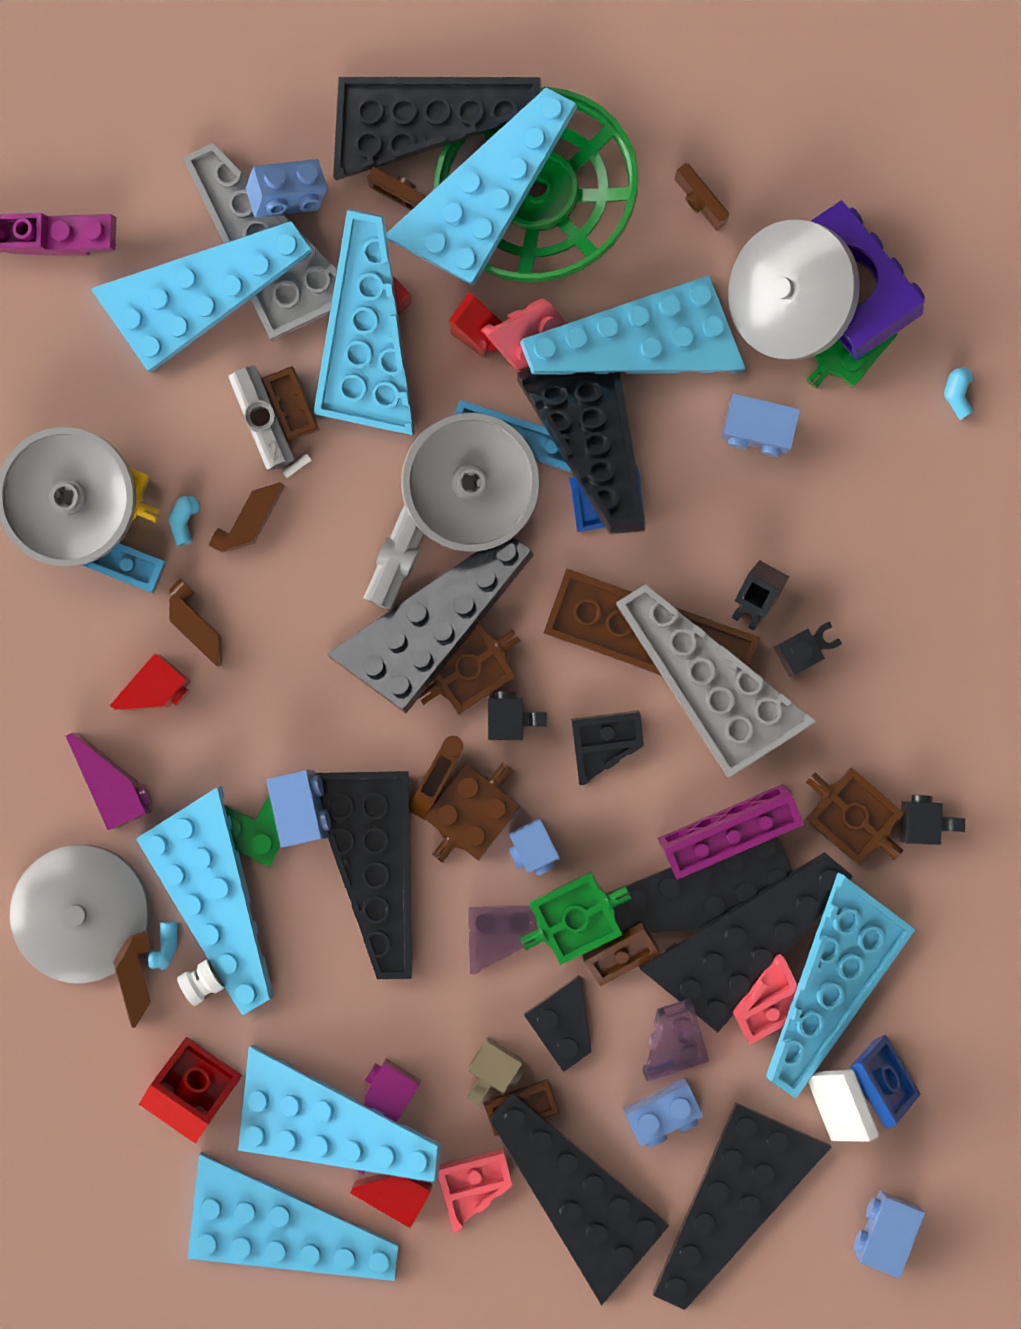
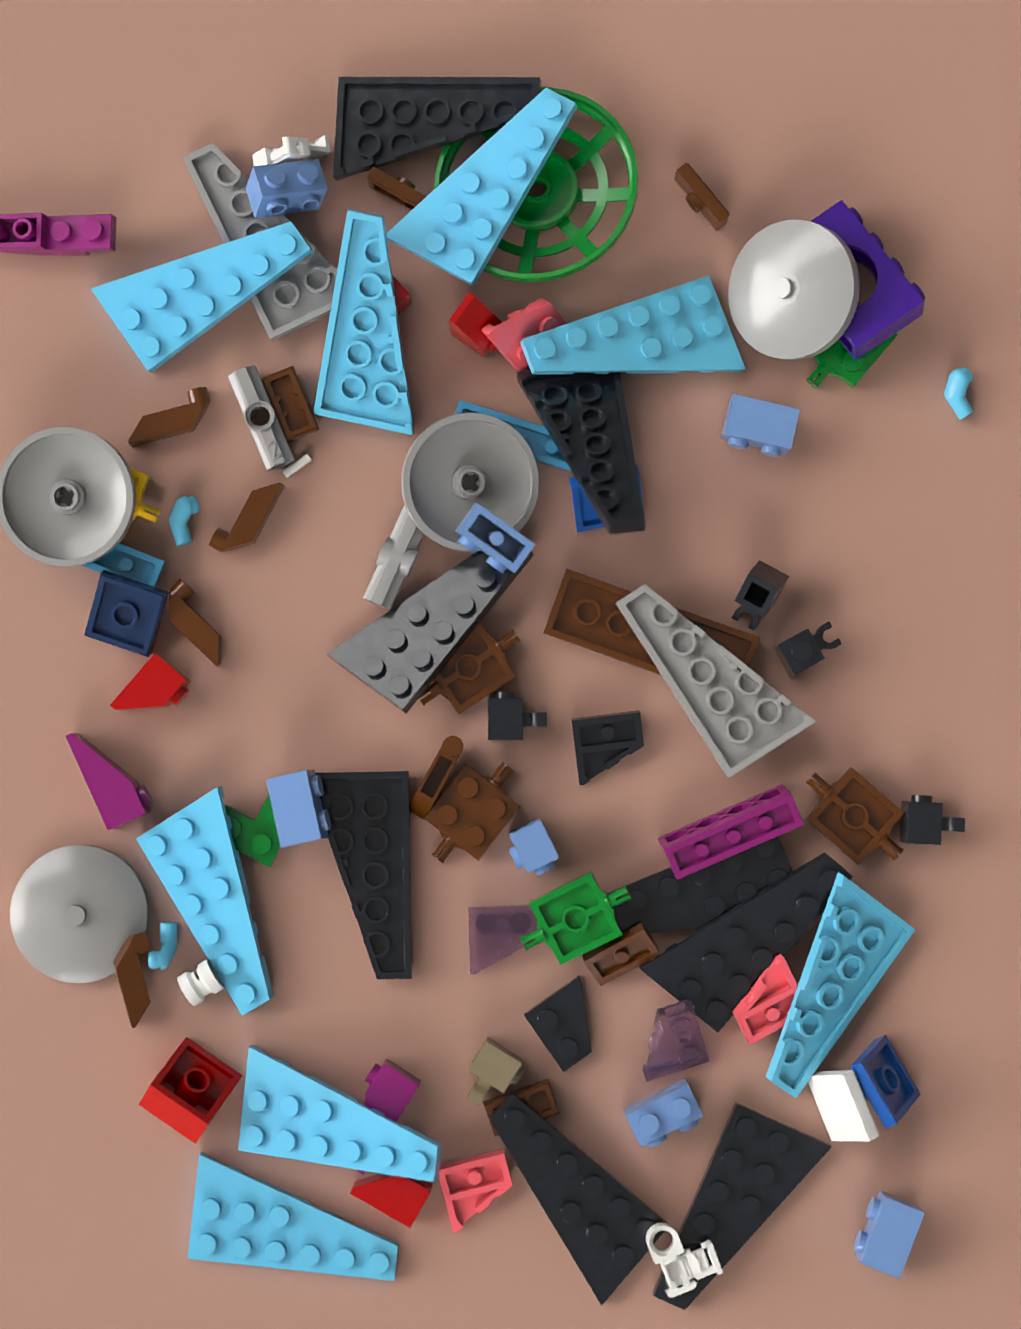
none -> dark blue tile [84,570,169,657]
none -> reddish brown piece [128,387,210,447]
none -> white piece [253,135,331,166]
none -> medium blue brick [455,503,535,574]
none -> white piece [646,1222,723,1298]

